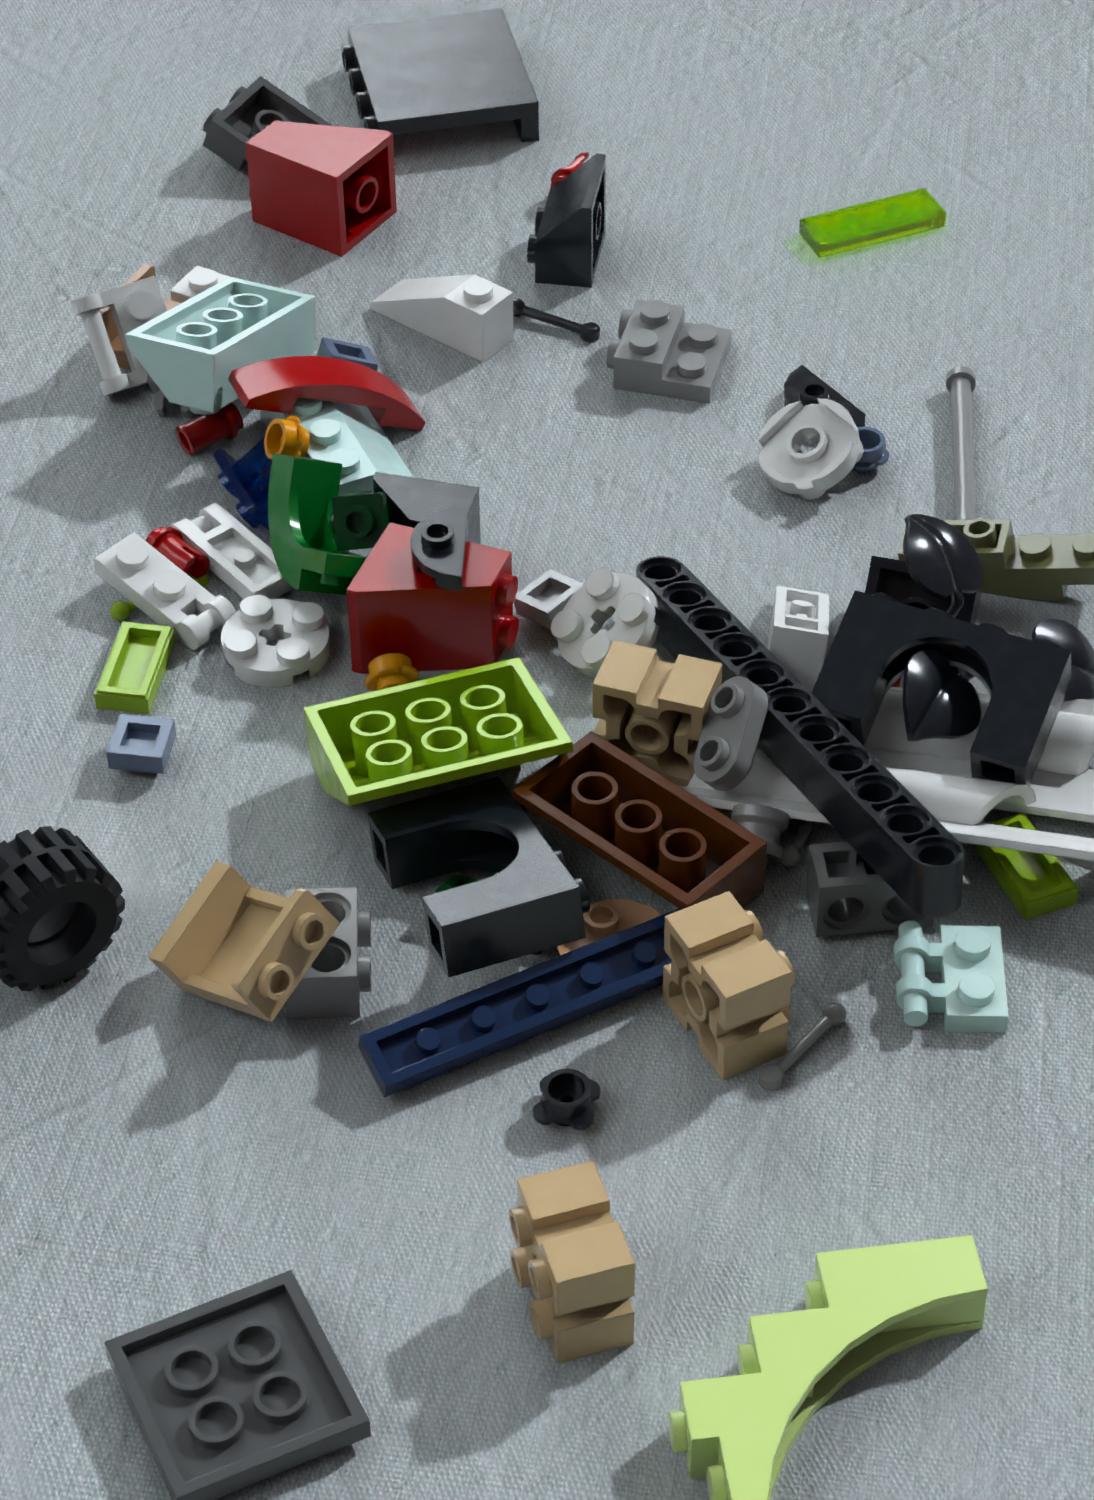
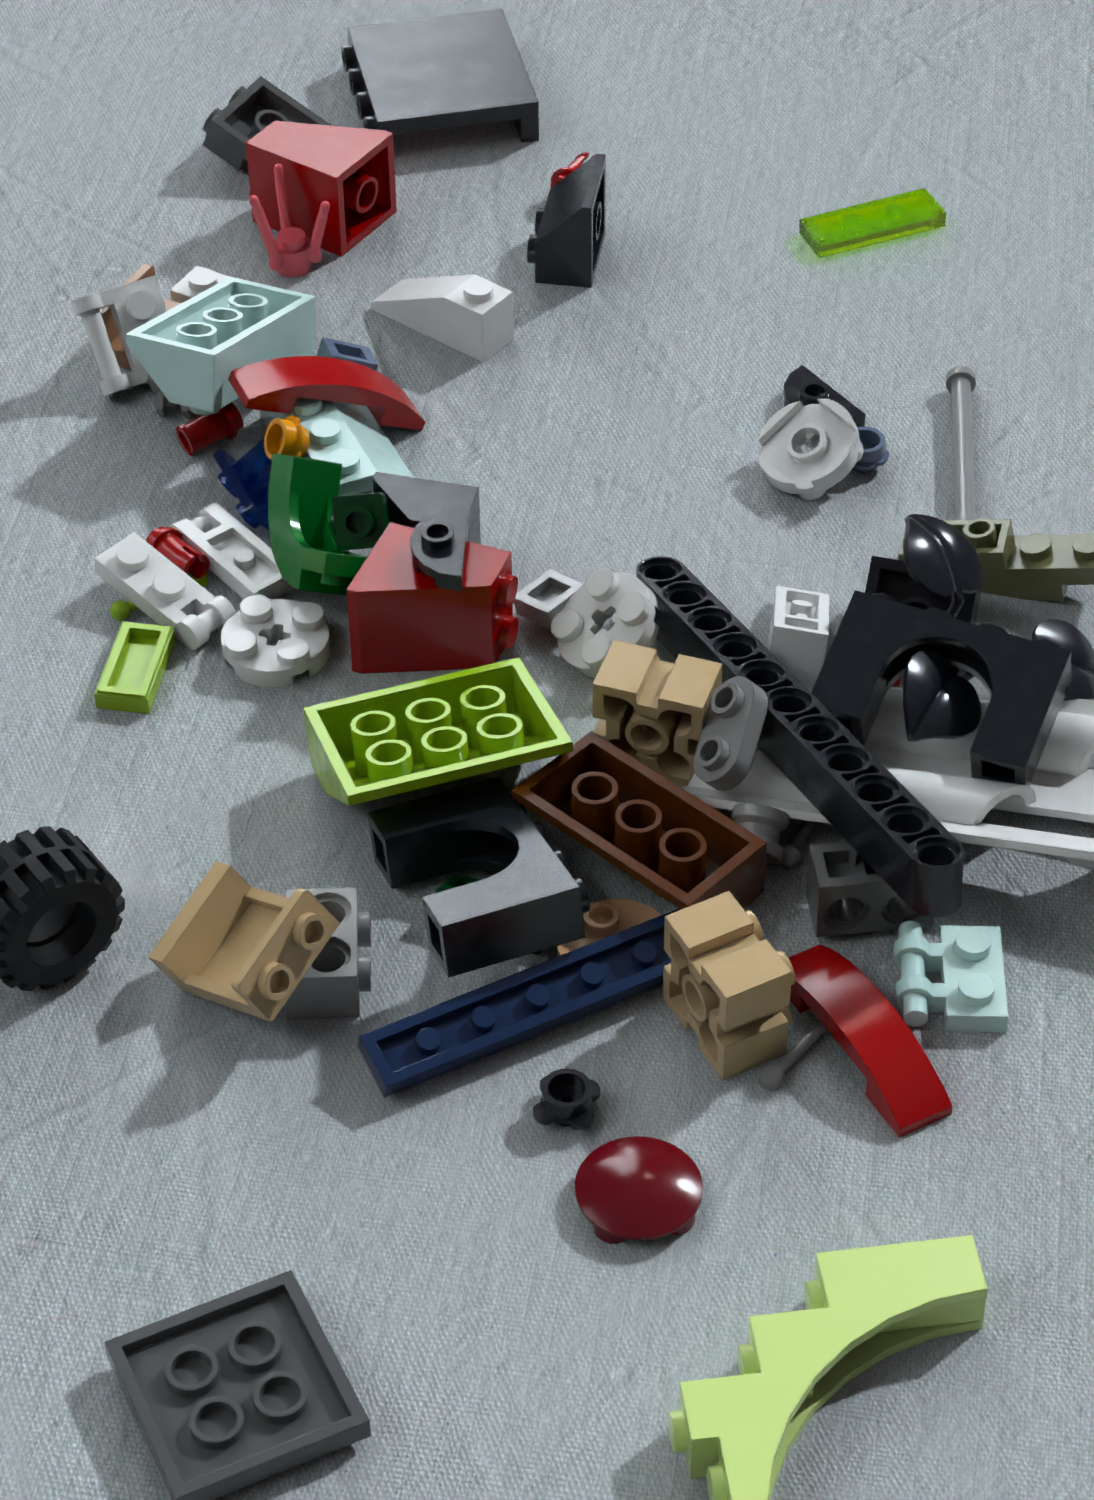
sand blue plate [106,714,176,774] -> none
light orange plate [365,653,419,691] -> none
tan brick [509,1160,635,1363] -> none
black hinge [513,298,600,342] -> none
light grey plate [606,299,732,403] -> none
lime tile [972,813,1079,920] -> none
none -> coral plant [249,164,330,278]
none -> dark red dish [575,1136,703,1244]
none -> red slope [788,944,953,1138]

